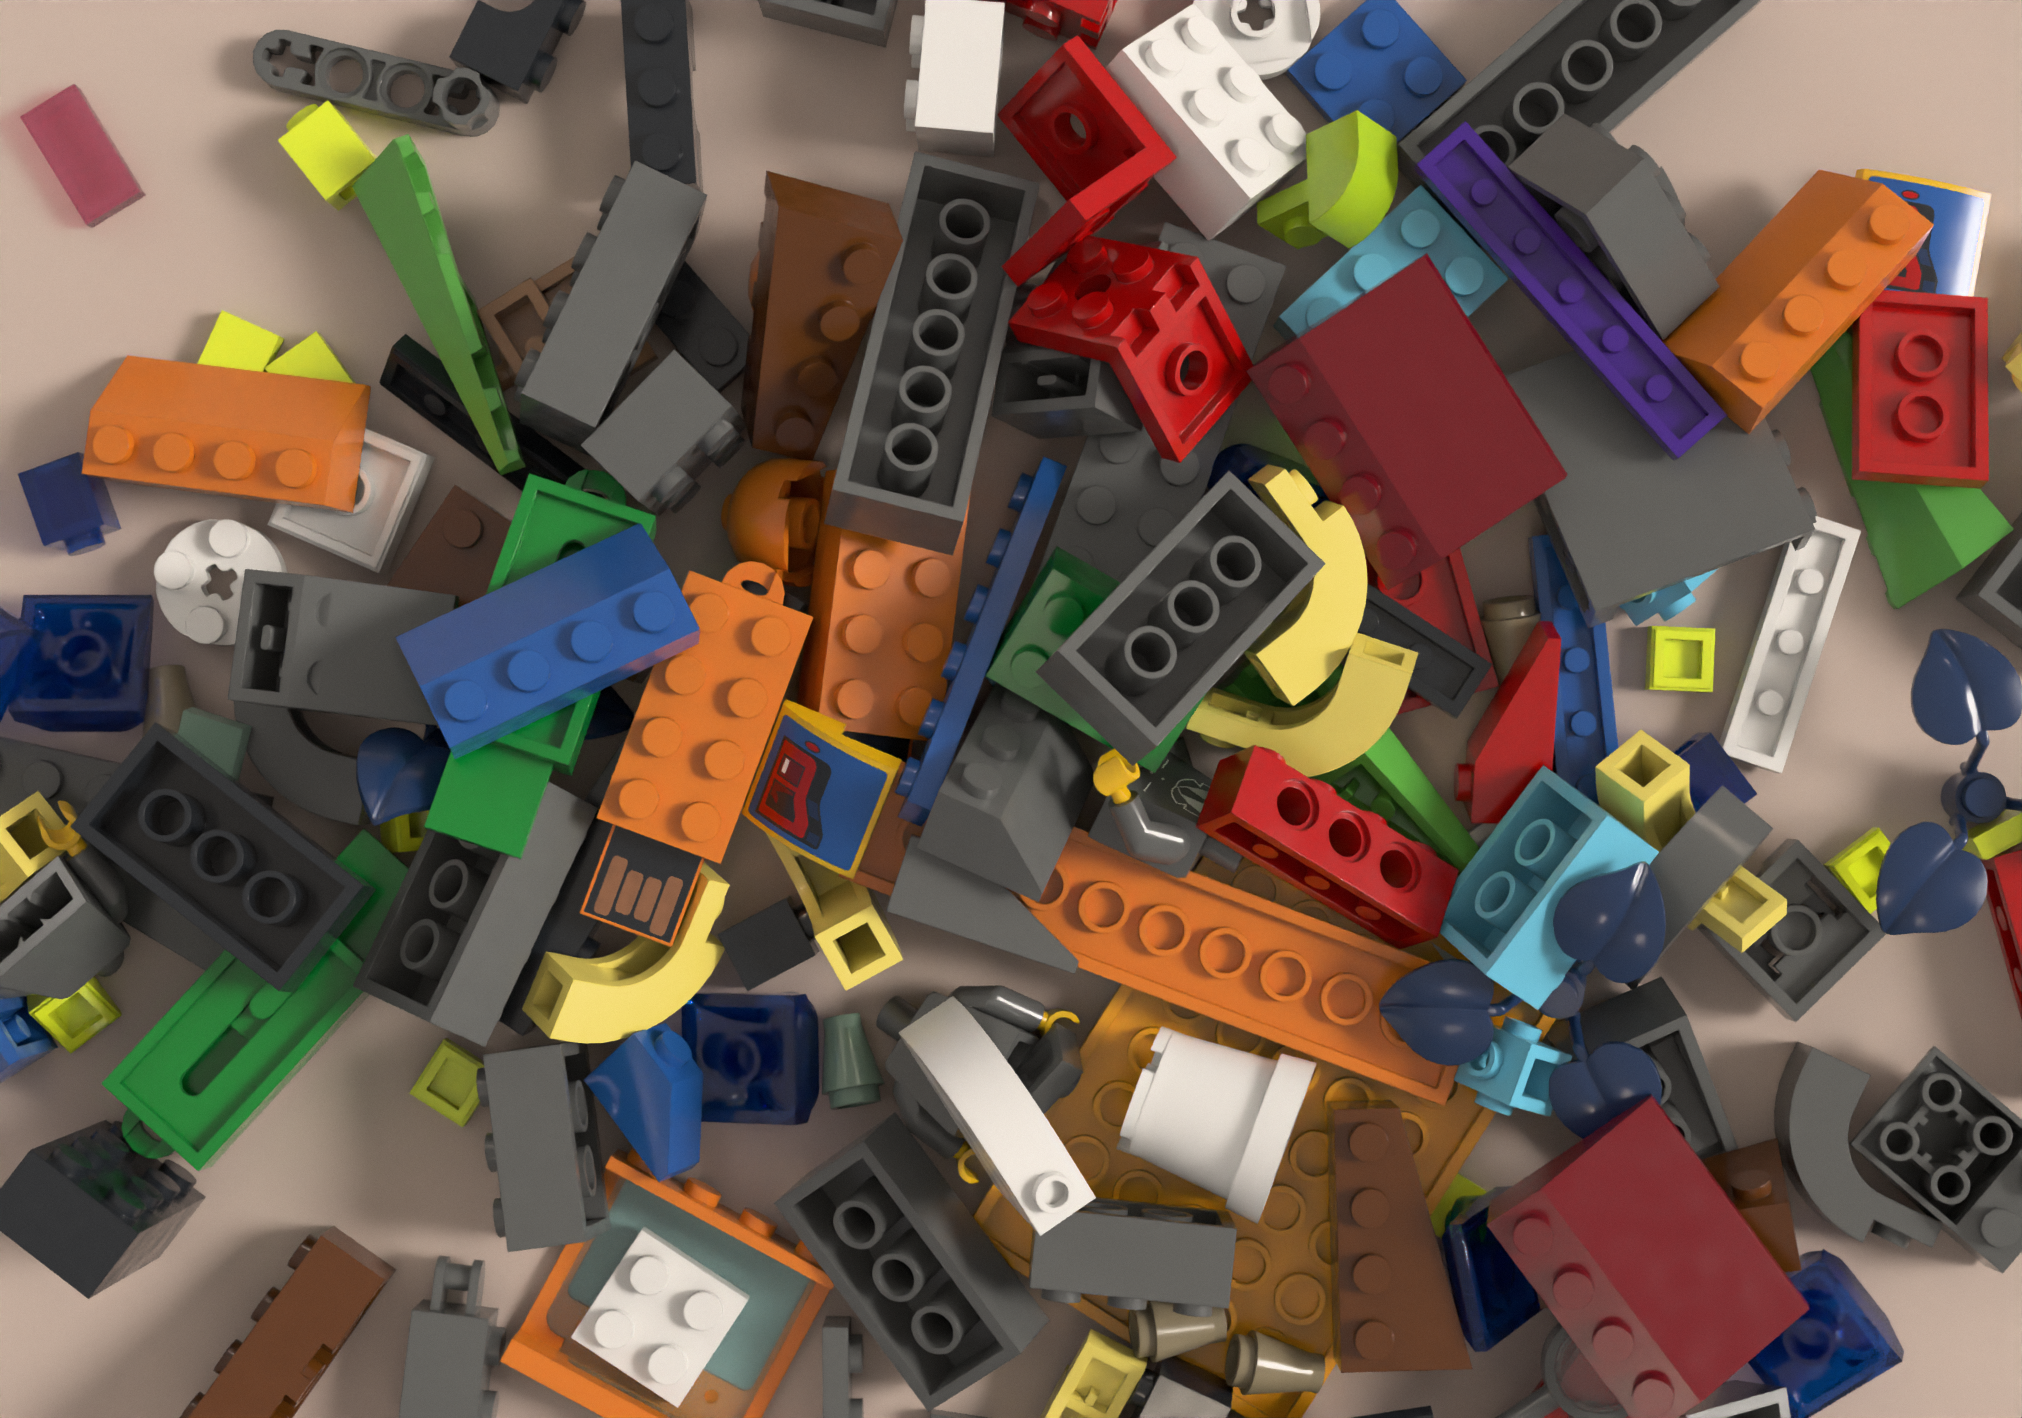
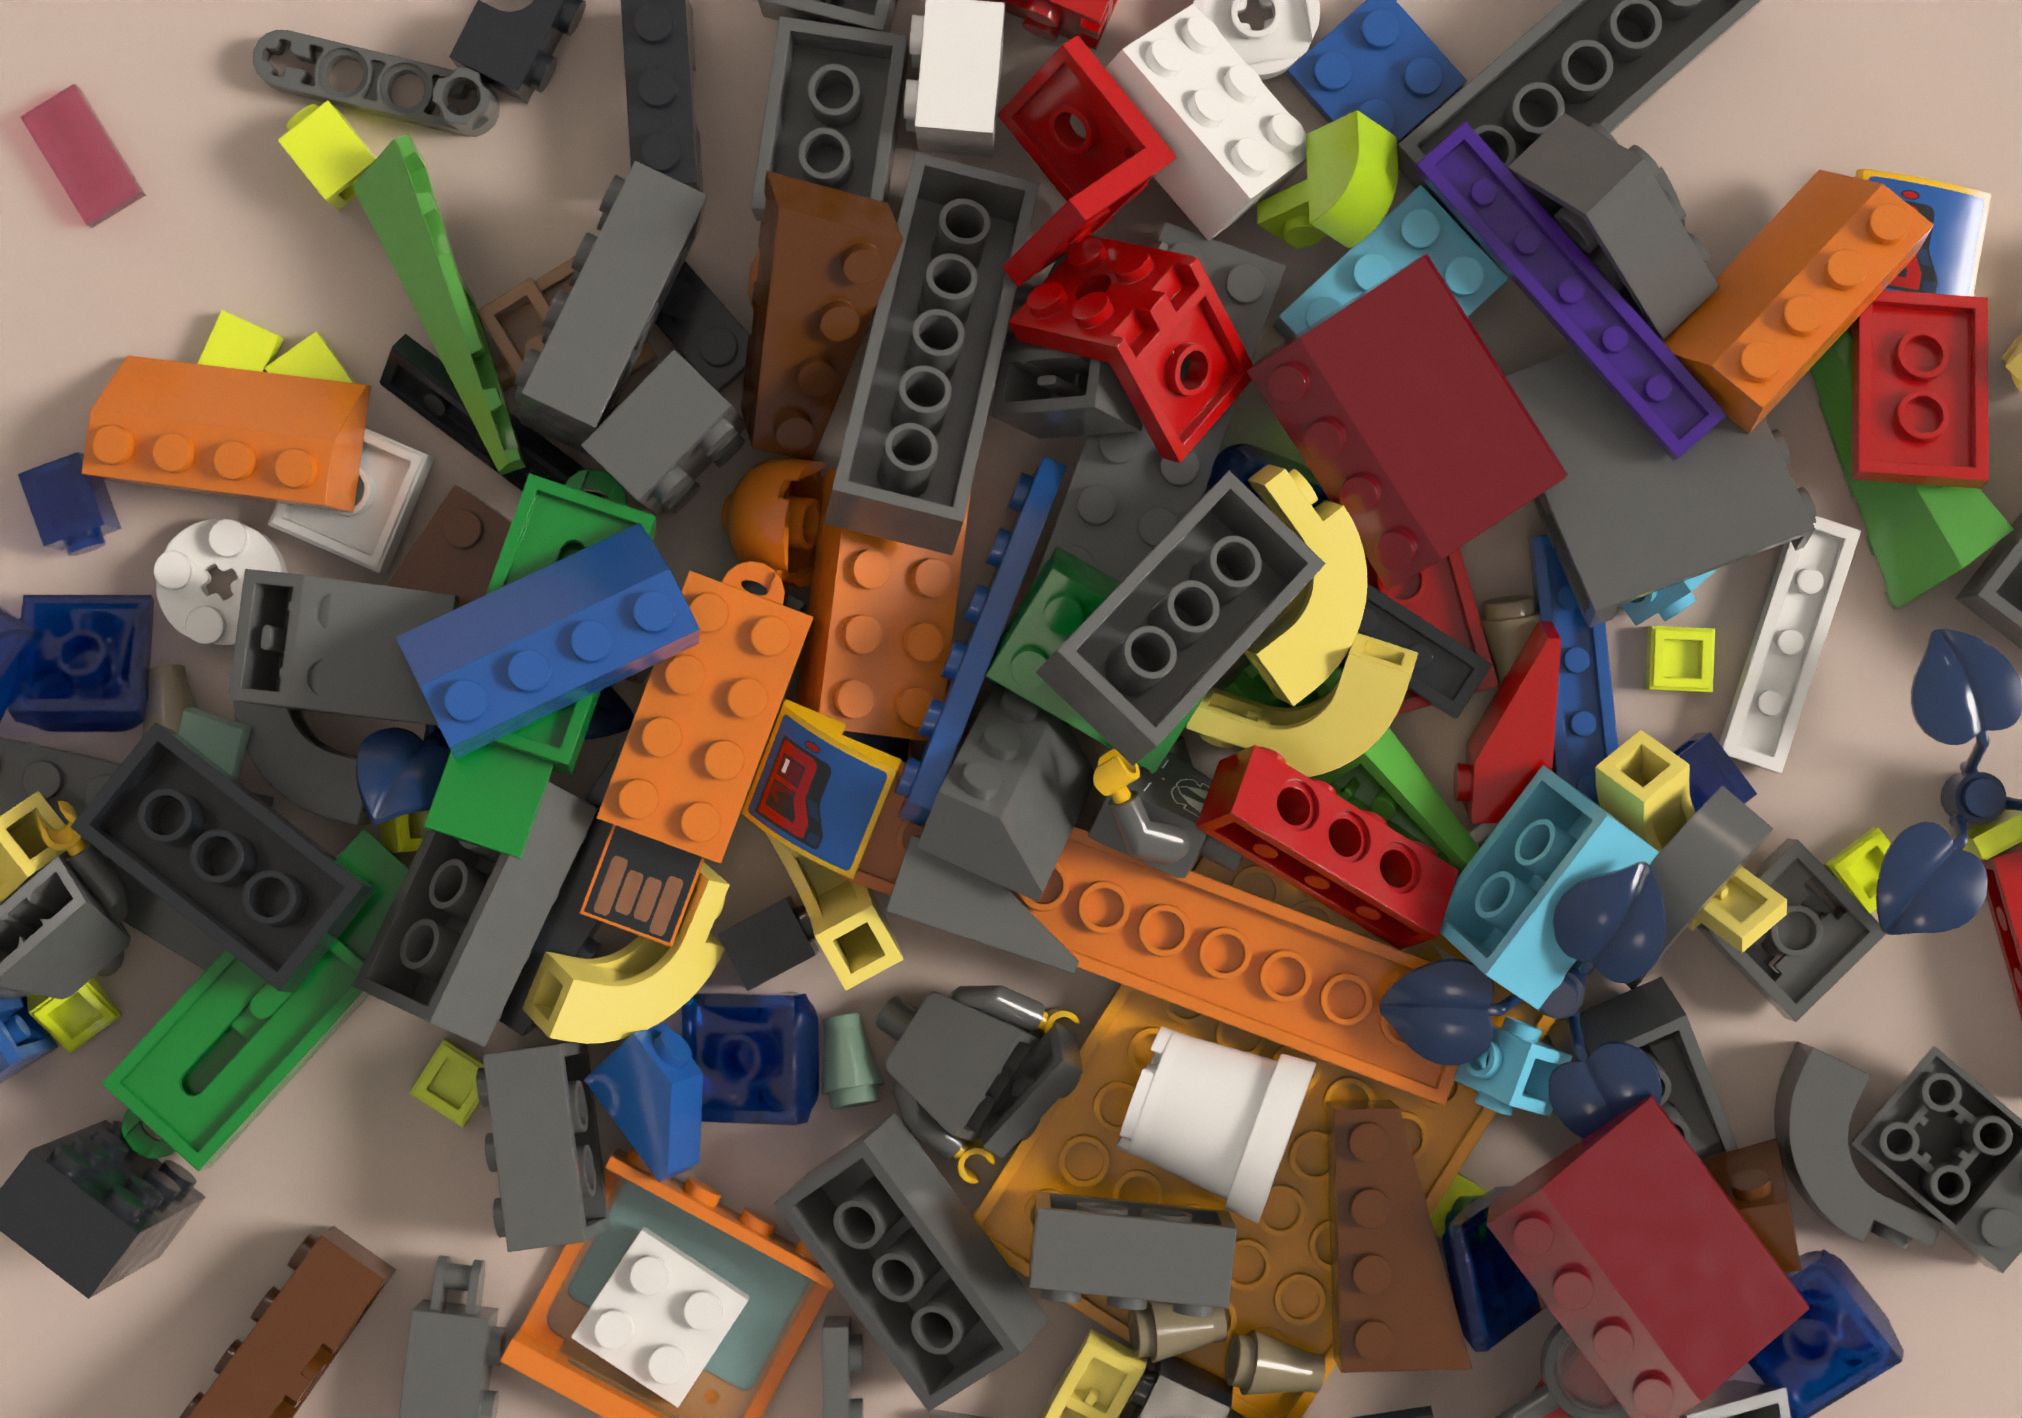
white brick [899,996,1096,1236] -> none
none -> dark grey brick [751,16,910,221]

